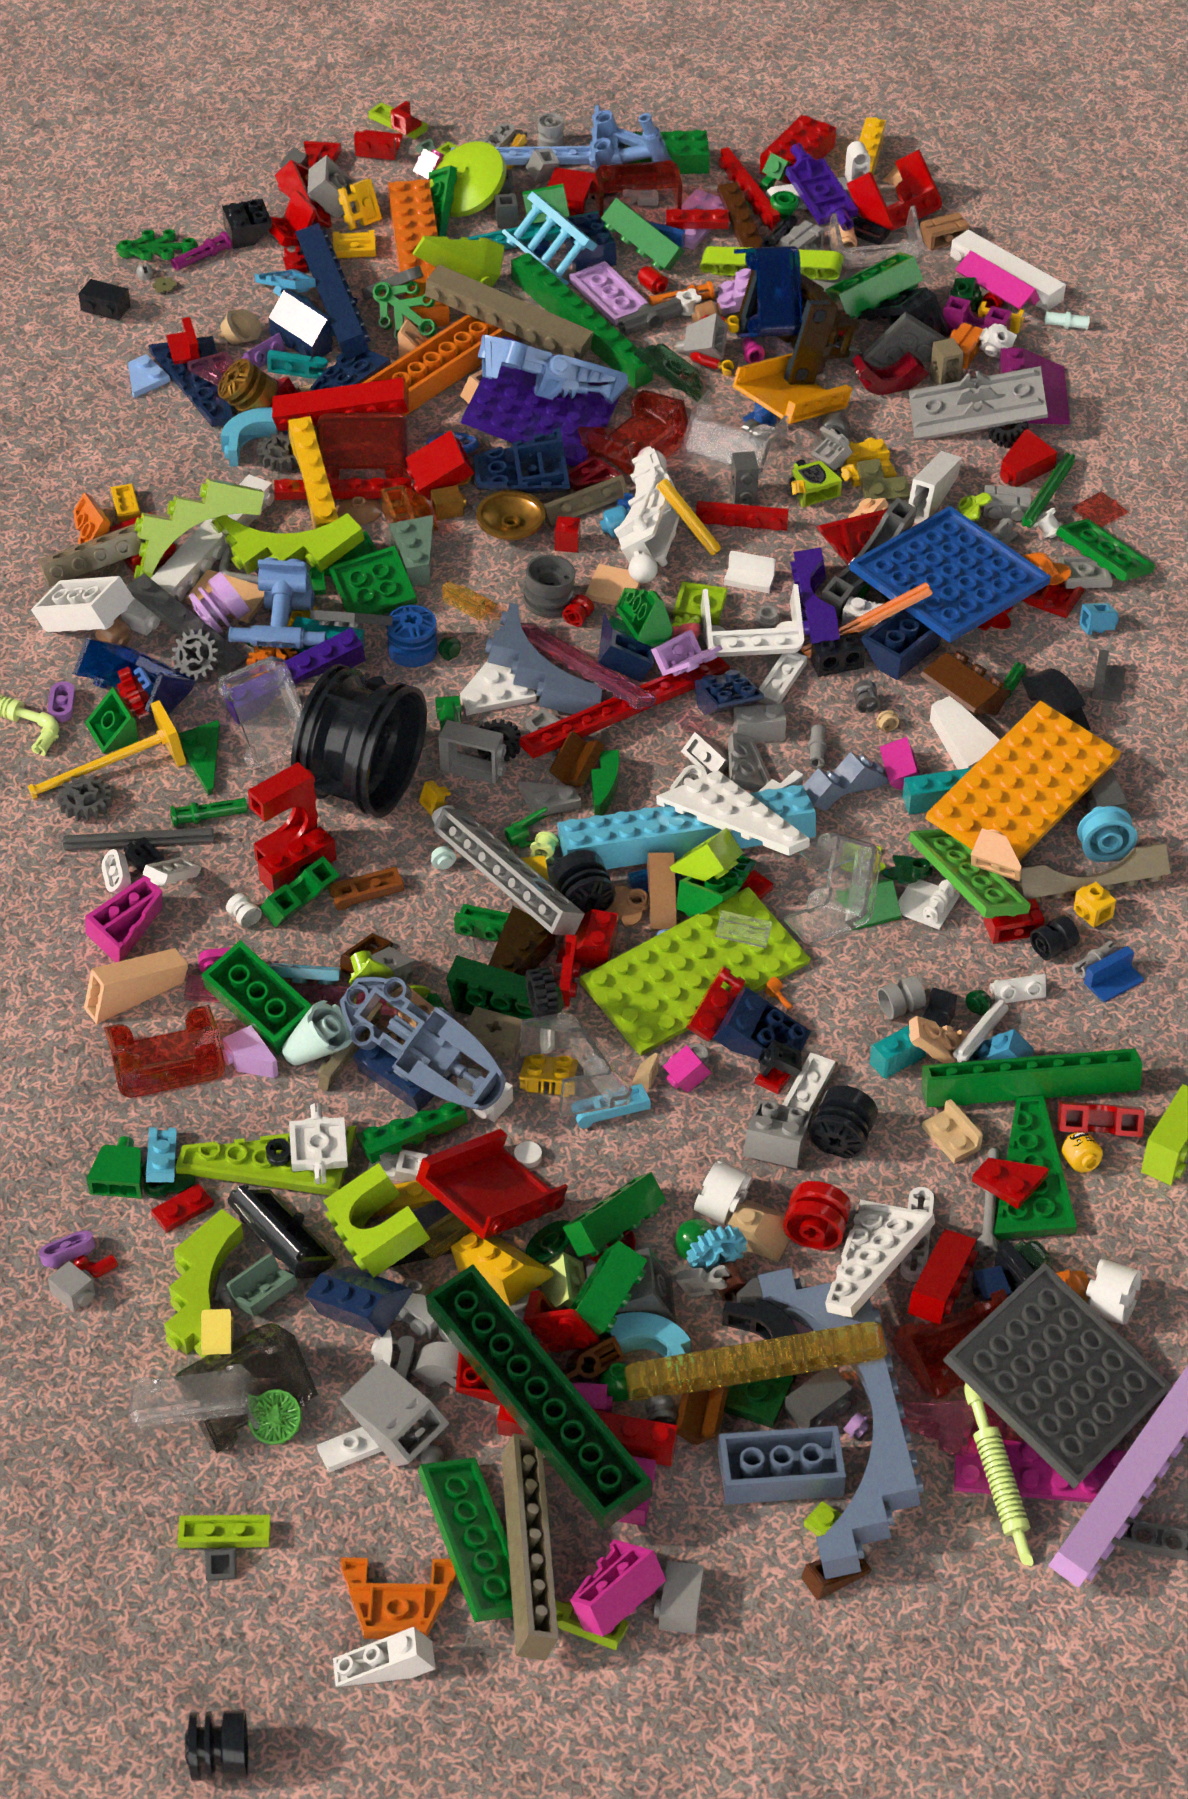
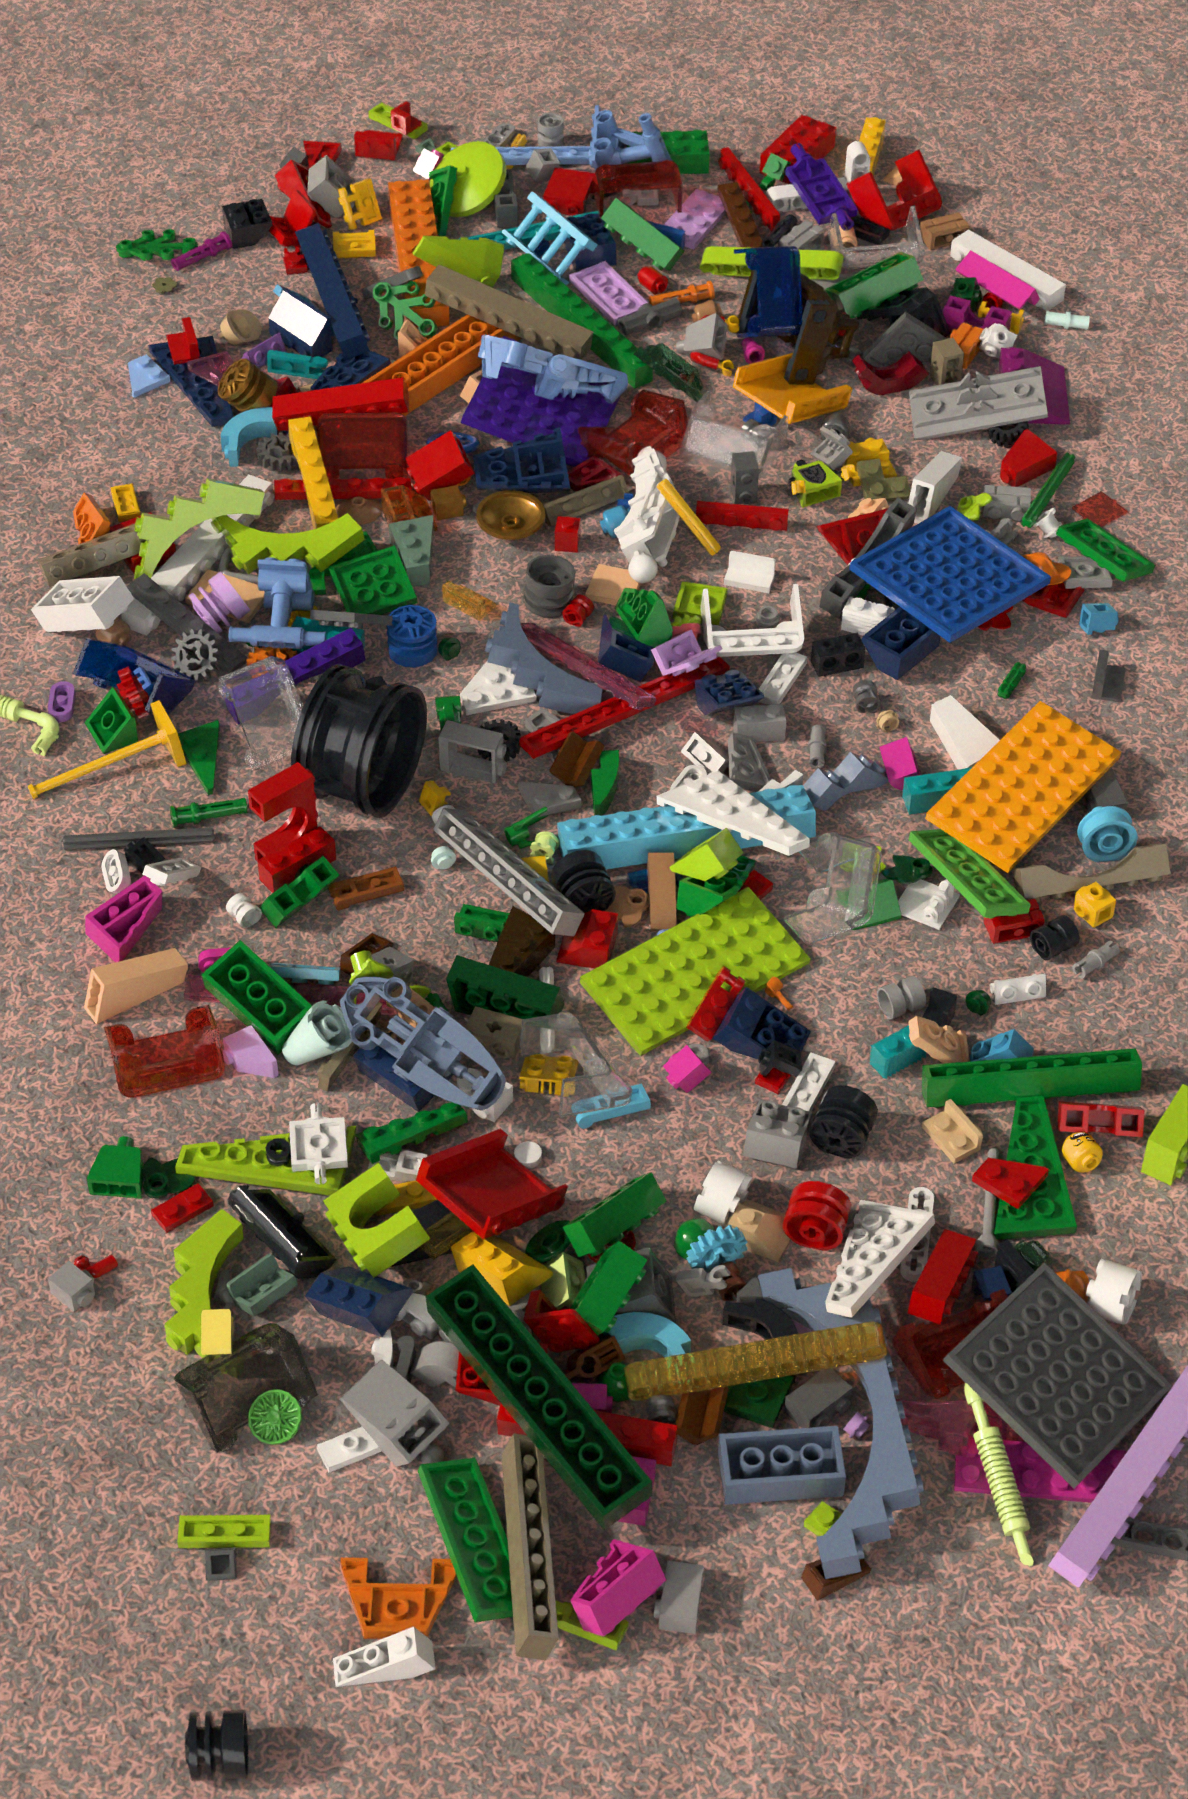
medium lavender plate [39,1231,96,1268] -> none
dark grey gear [57,775,113,822] -> none
black brick [78,279,131,321] -> none
clear windscreen [128,1364,260,1444] -> none
light grey hinge [136,263,154,280] -> none
medium azure plate [146,1127,177,1182] -> none
dark azure wing [254,269,316,292] -> none
green slope [522,184,570,224] -> none
black tyre [525,966,559,1018] -> none
red wing [559,934,581,1007] -> none
tan slope [631,1053,659,1089] -> none
red plate [666,208,729,229] -> none
white brick [676,288,701,316] -> none
clear tile [715,910,772,948] -> none
lavender plate [717,268,752,316] -> none
green brick [770,191,799,219] -> none
dark purple arch [790,547,840,644] -> none
orange axle [801,582,933,659] -> none
reddish brown slope [920,651,1011,715] -> none
white axle [953,1000,1009,1062] -> none
light nougat slope [971,828,1022,882] -> none
black arch [1021,668,1091,730] -> none
blue panel [1084,946,1144,1002] -> none

